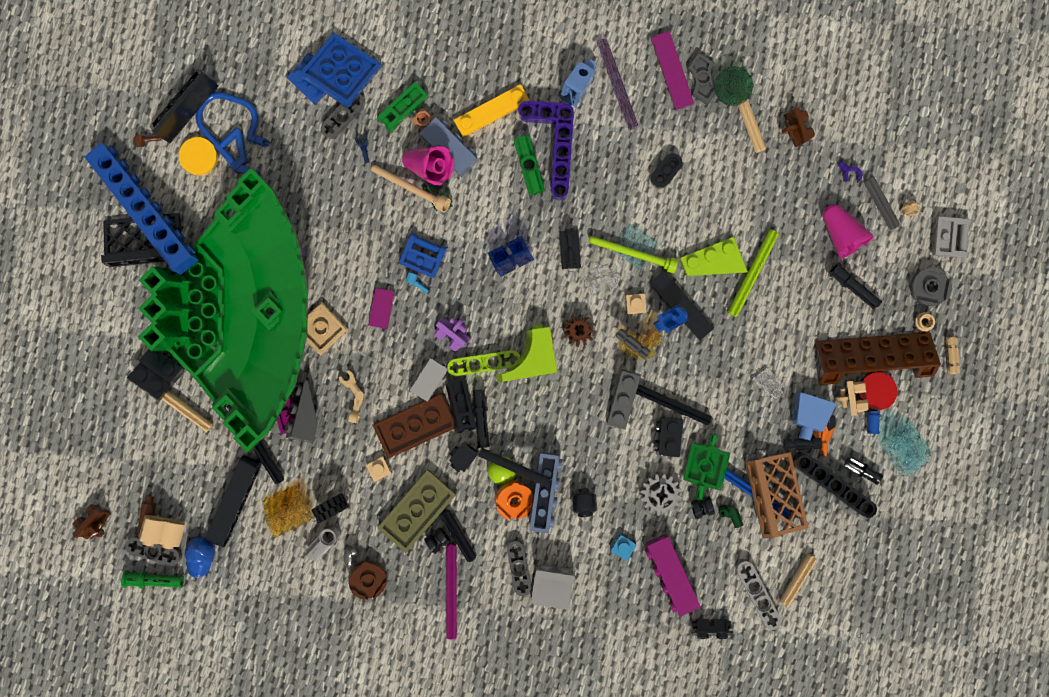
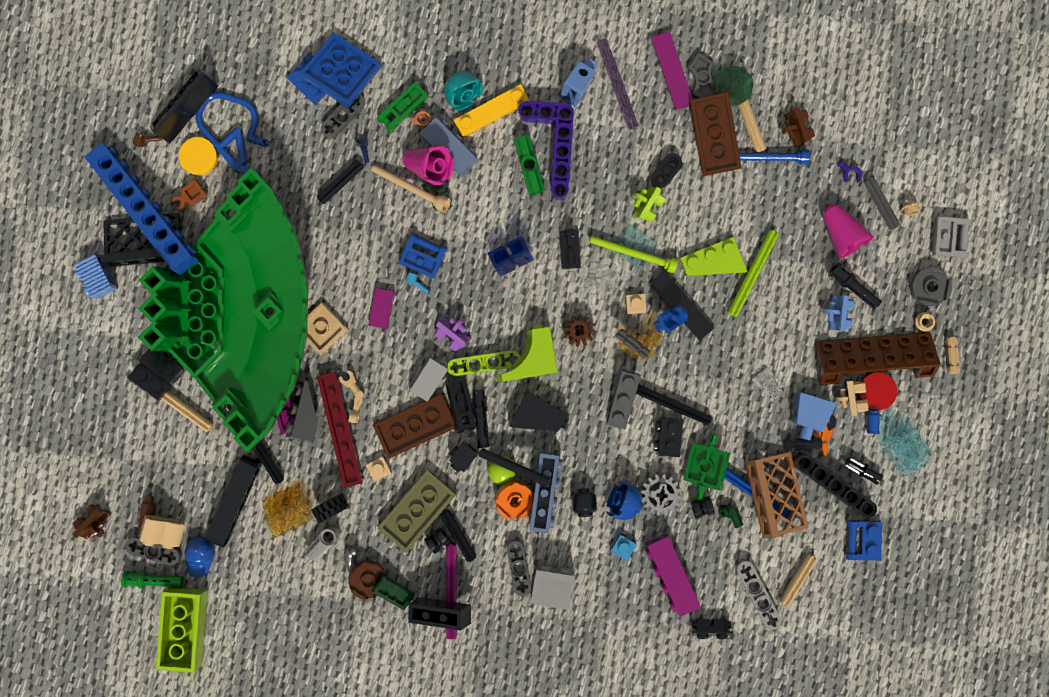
none -> medium blue brick [74,253,118,299]
none -> lime brick [156,587,208,673]
none -> dark orange plate [170,179,208,212]
none -> black axle [317,160,364,204]
none -> dark red plate [317,372,364,488]
none -> dark green plate [372,575,415,611]
none -> black brick [408,597,471,631]
none -> teal cylinder [444,71,483,111]
none -> black slope [509,391,569,431]
none -> blue cylinder [607,480,643,520]
none -> lime hips [632,186,666,222]
none -> reddish brown tile [690,91,742,176]
none -> blue piece [739,149,810,165]
none -> medium blue hips [823,295,855,331]
none -> blue plate [846,520,882,561]

